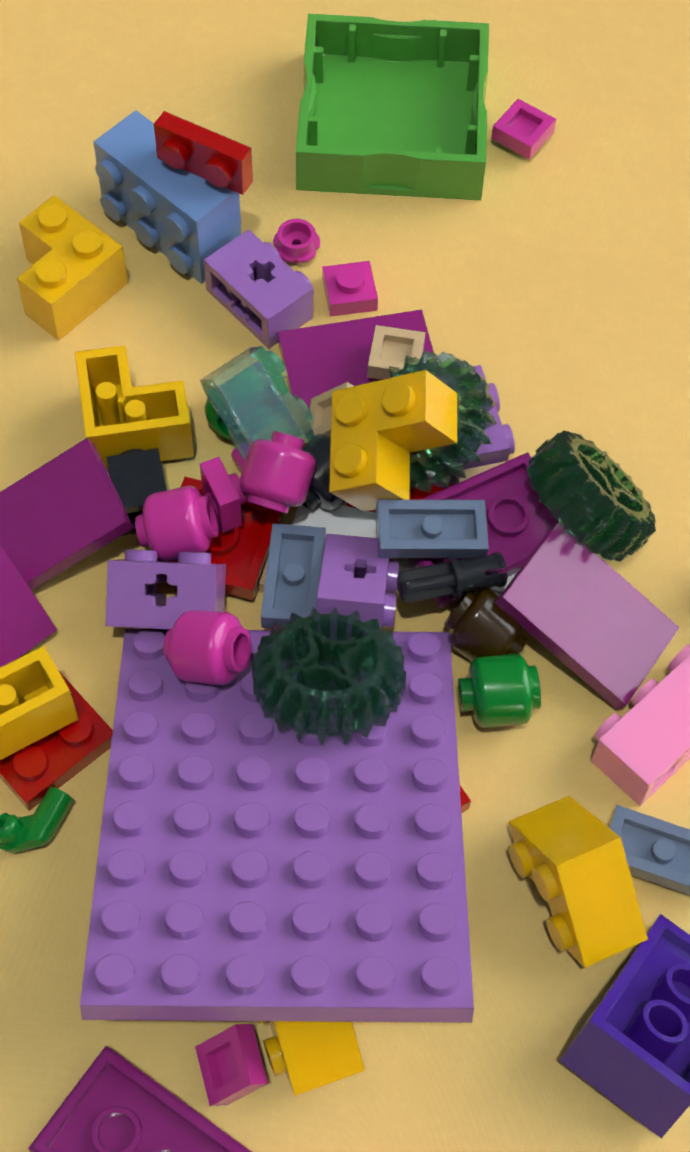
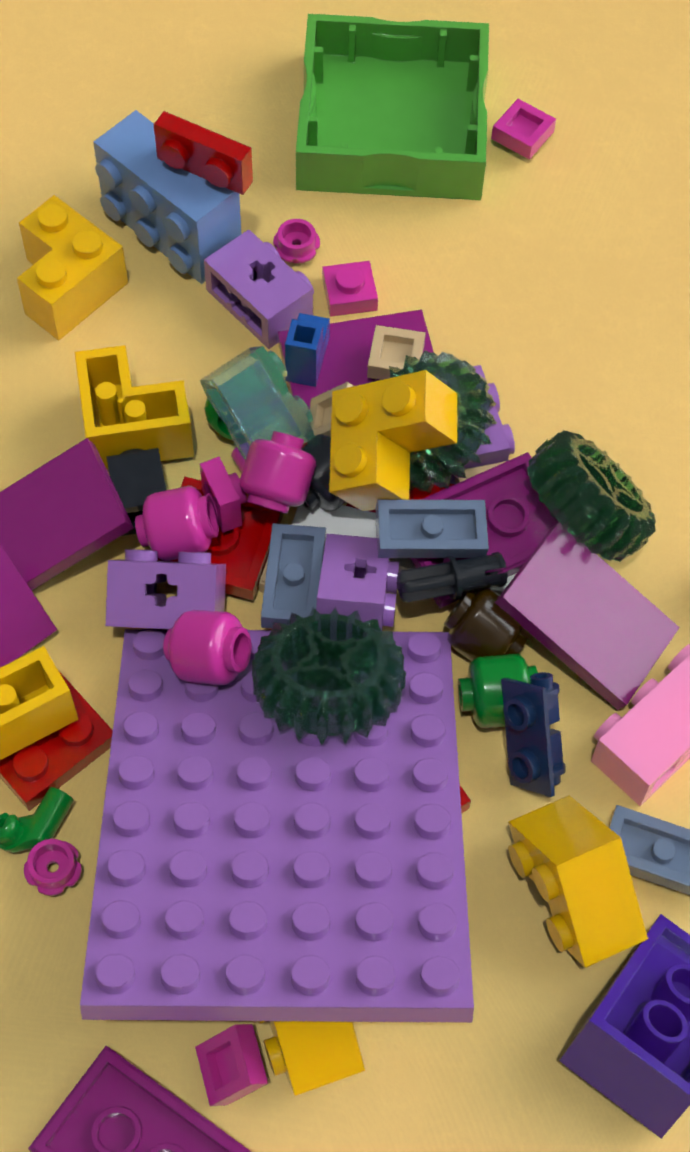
none -> dark pink plate [24,839,82,896]
none -> blue piece [285,313,330,387]
none -> dark blue hinge [501,672,566,797]

